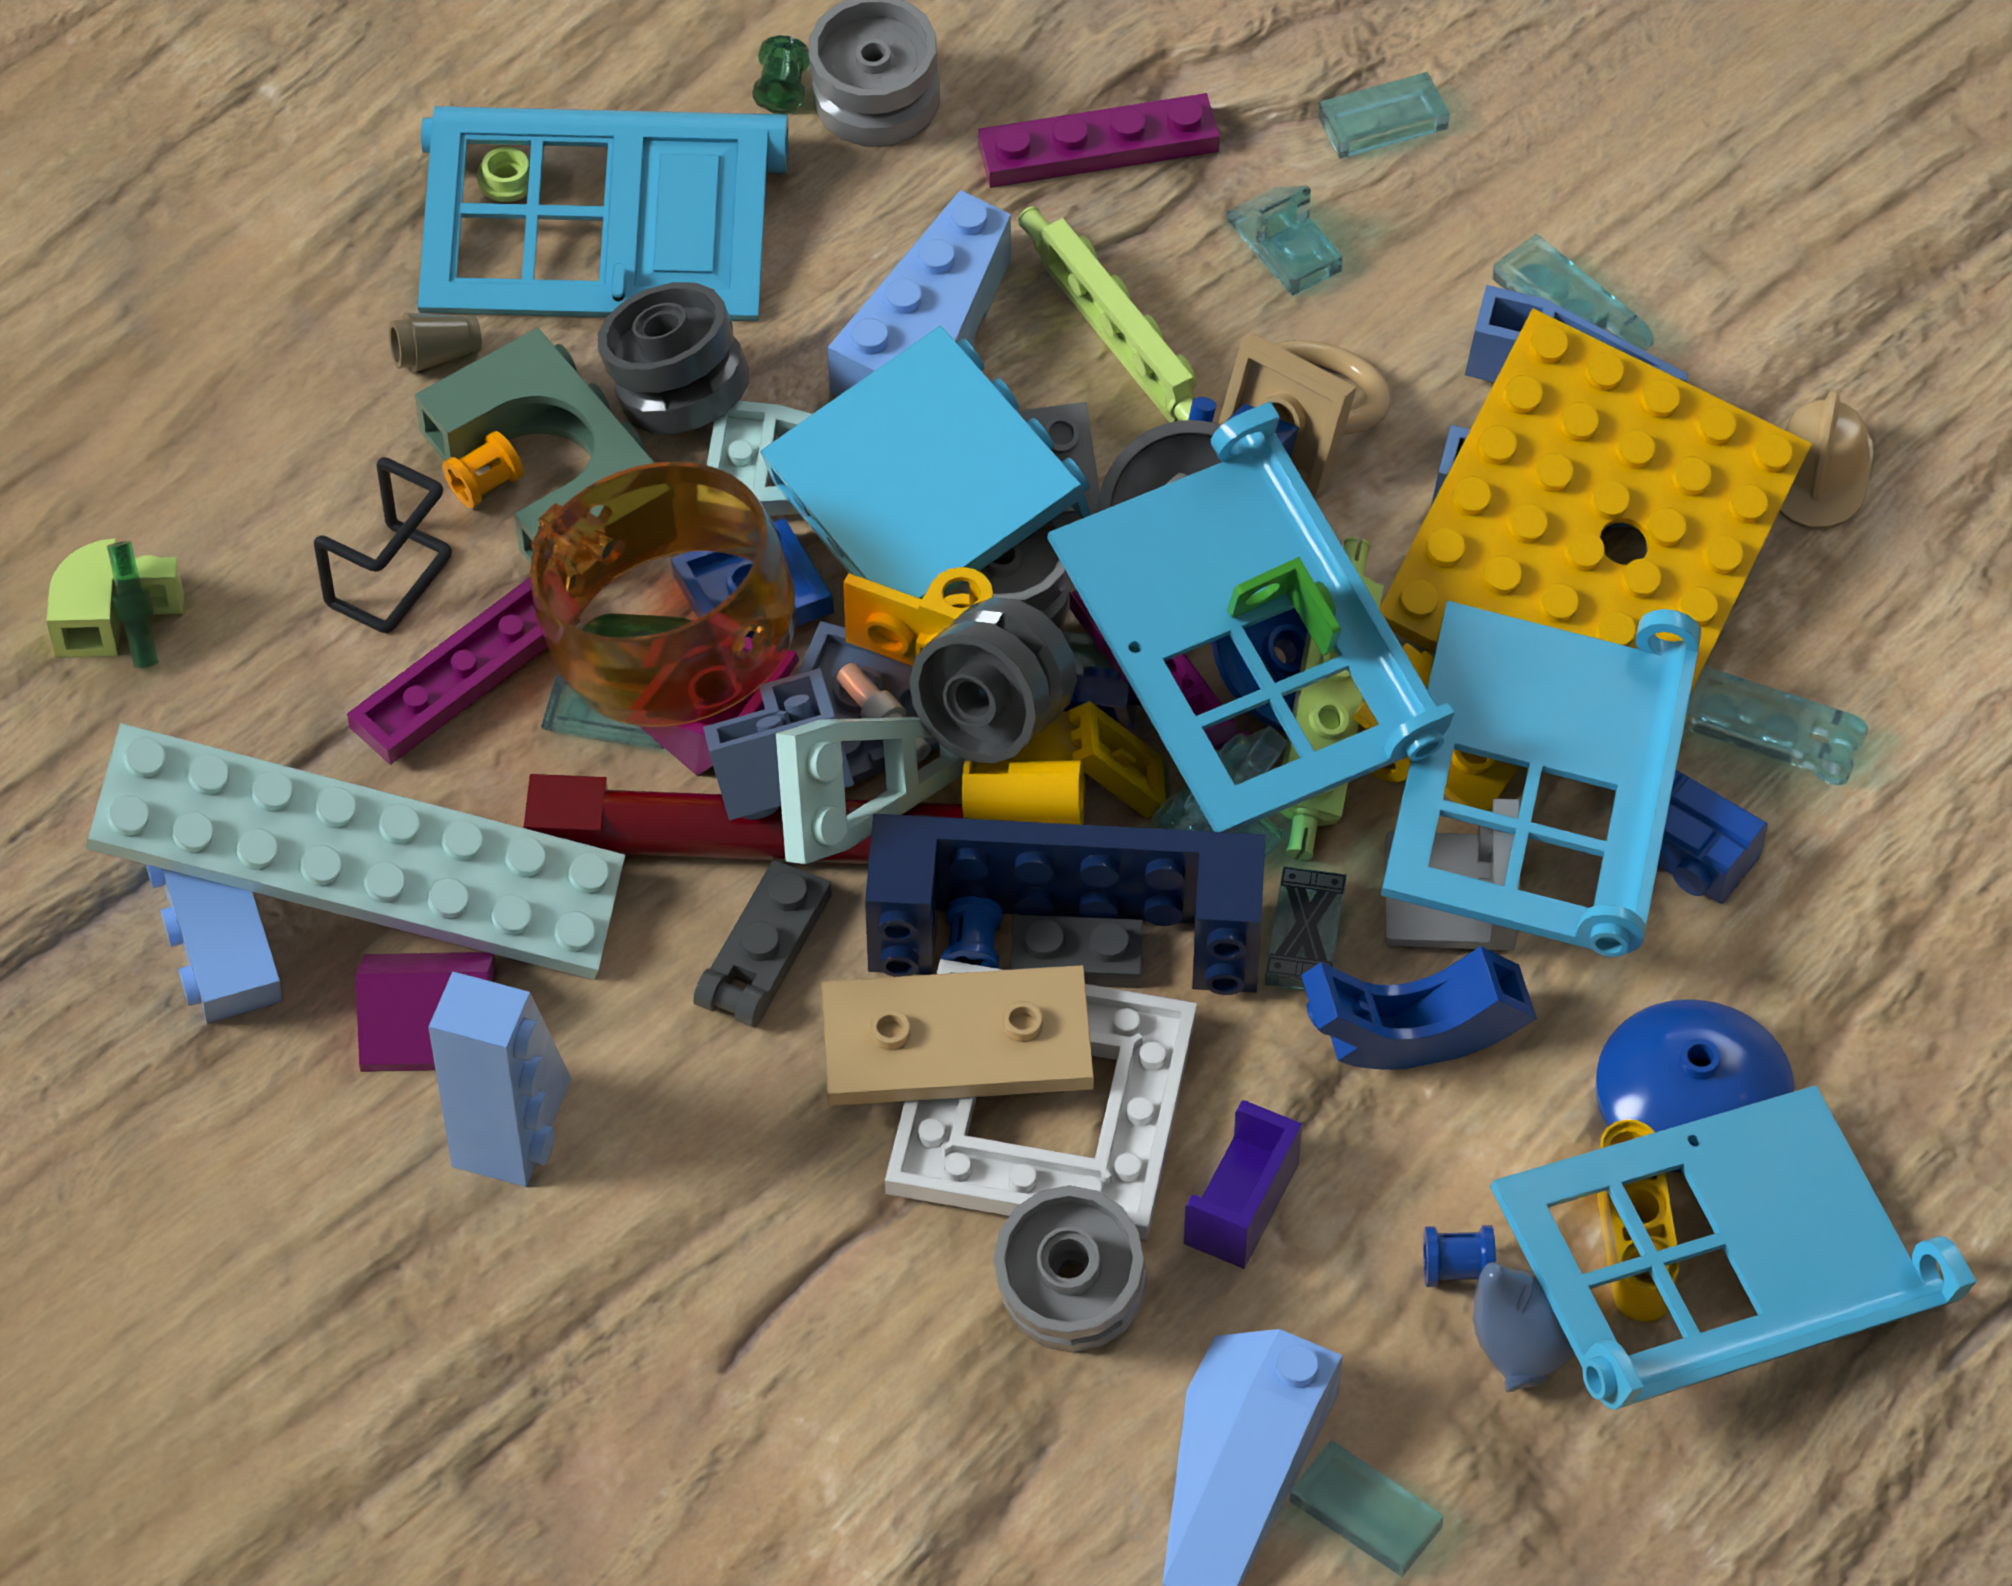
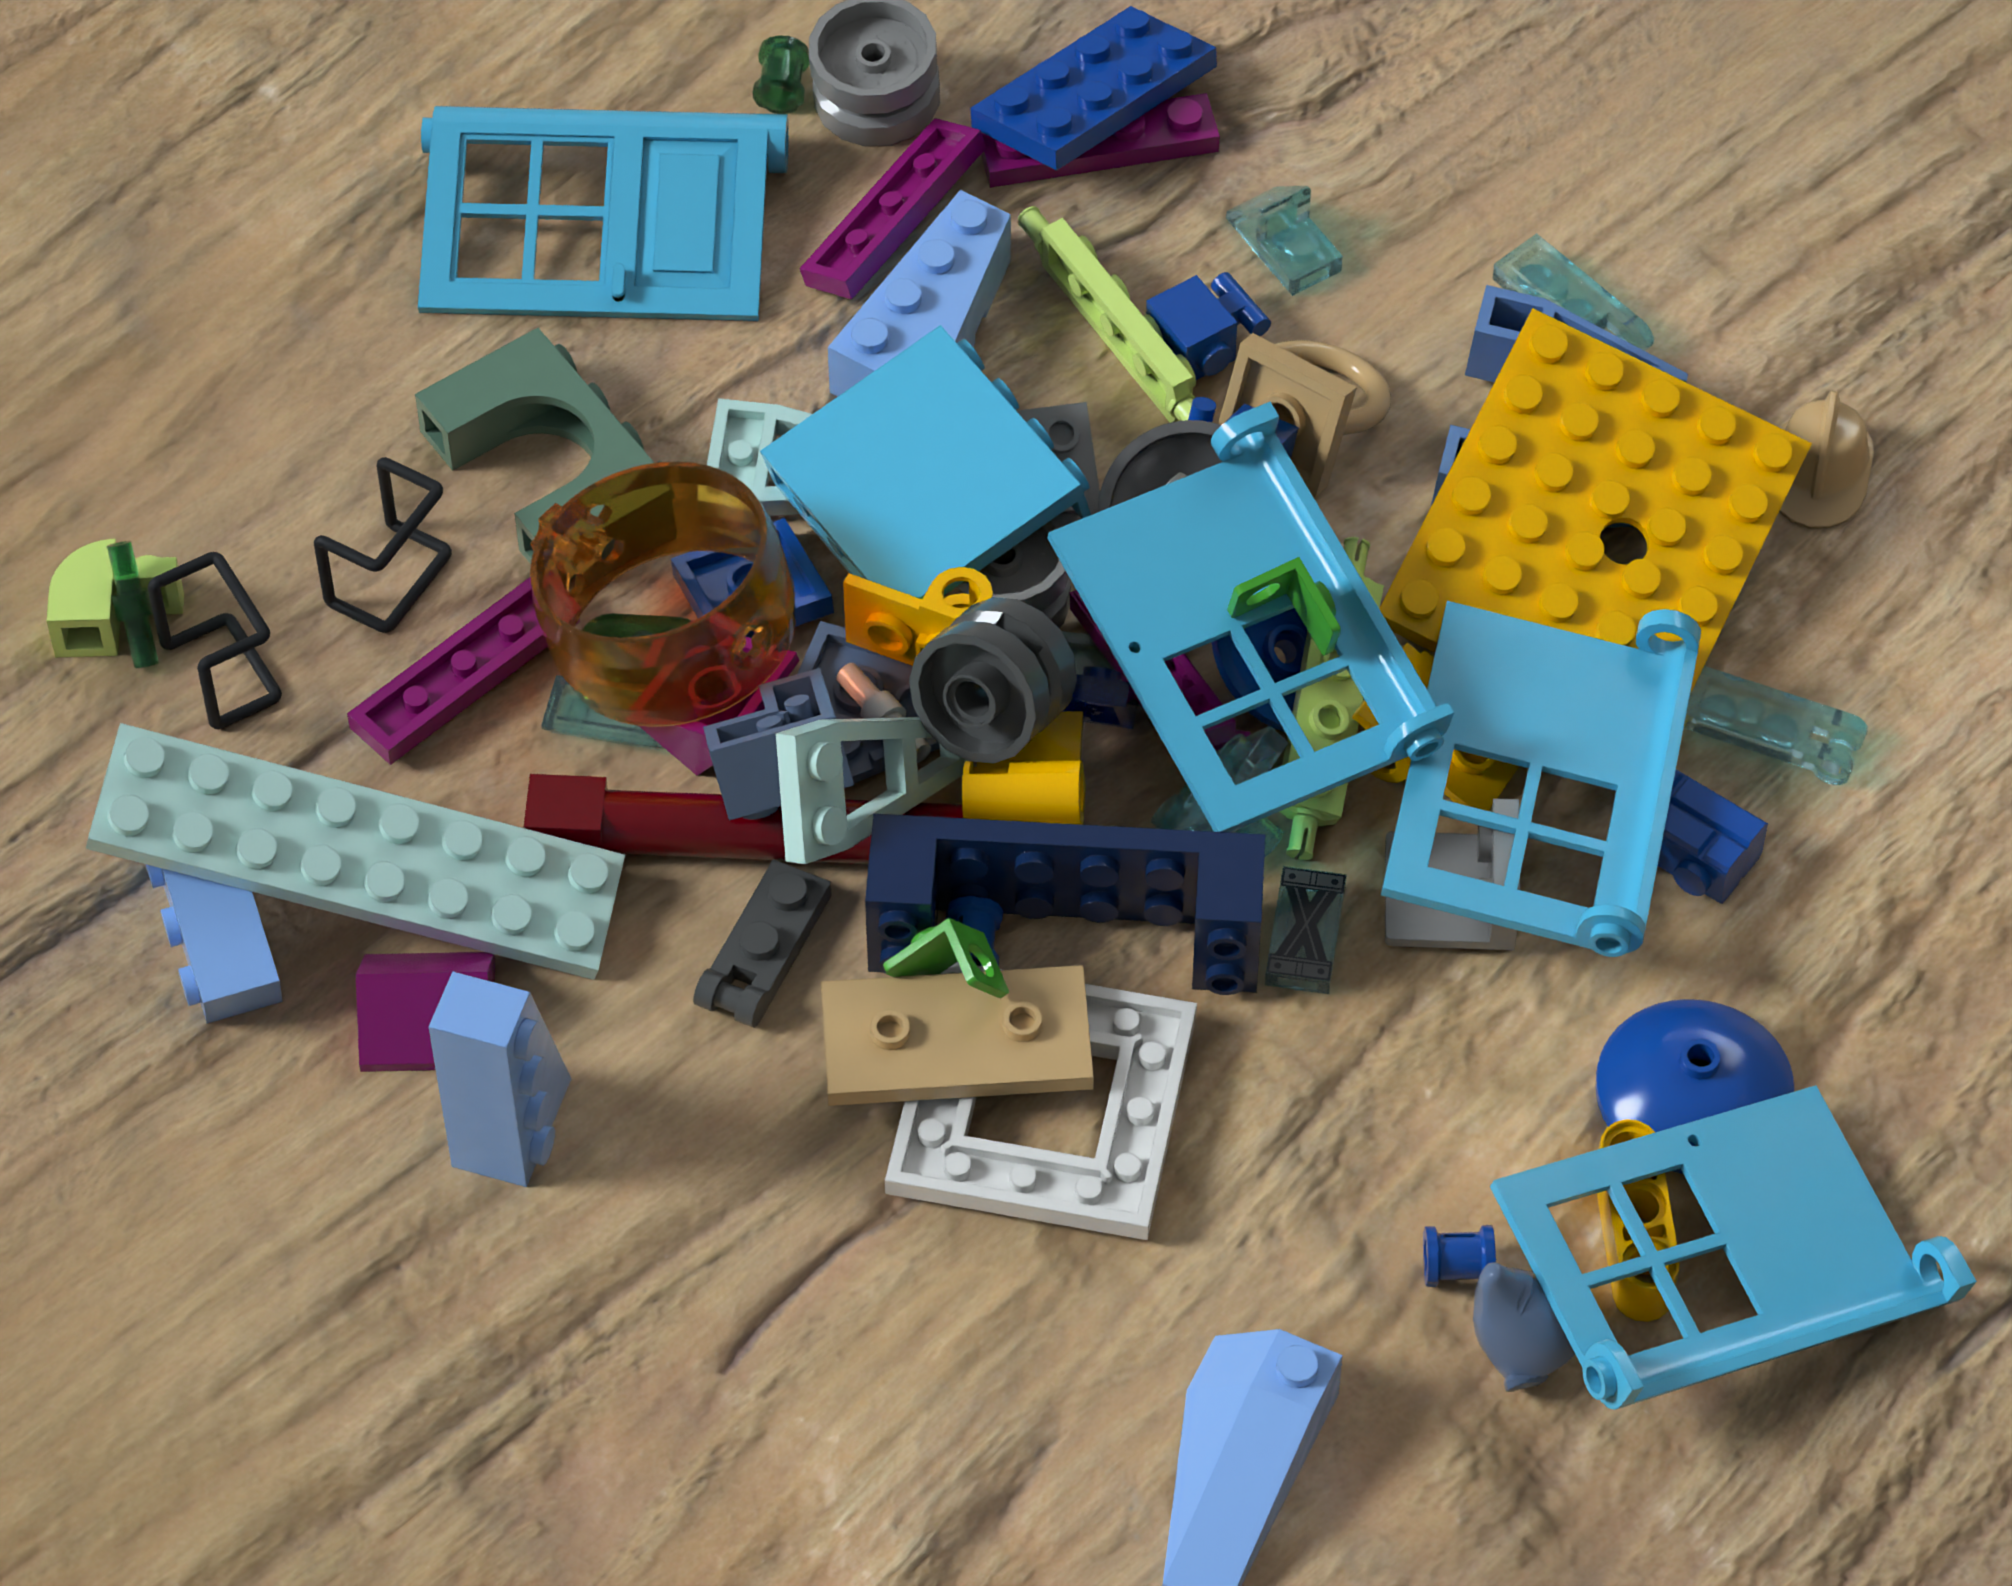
dark tan cone [389,313,482,373] -> none
light orange bush [442,431,524,509] -> none
yellowish green plate [477,147,530,202] -> none
dark grey wheel [598,282,749,434] -> none
light grey wheel [993,1185,1148,1353] -> none
dark grey plate [1010,915,1143,988] -> none
yellow tile [1069,701,1167,818] -> none
dark purple panel [1183,1100,1302,1269] -> none
clear light blue tile [1290,1440,1444,1577] -> none
blue arch [1301,946,1537,1070] -> none
clear light blue tile [1318,72,1450,159] -> none
none -> black piece [148,552,282,729]
none -> magenta plate [799,118,987,299]
none -> bright green bracket [883,918,1009,999]
none -> blue plate [970,6,1217,171]
none -> blue brick [1146,272,1271,380]

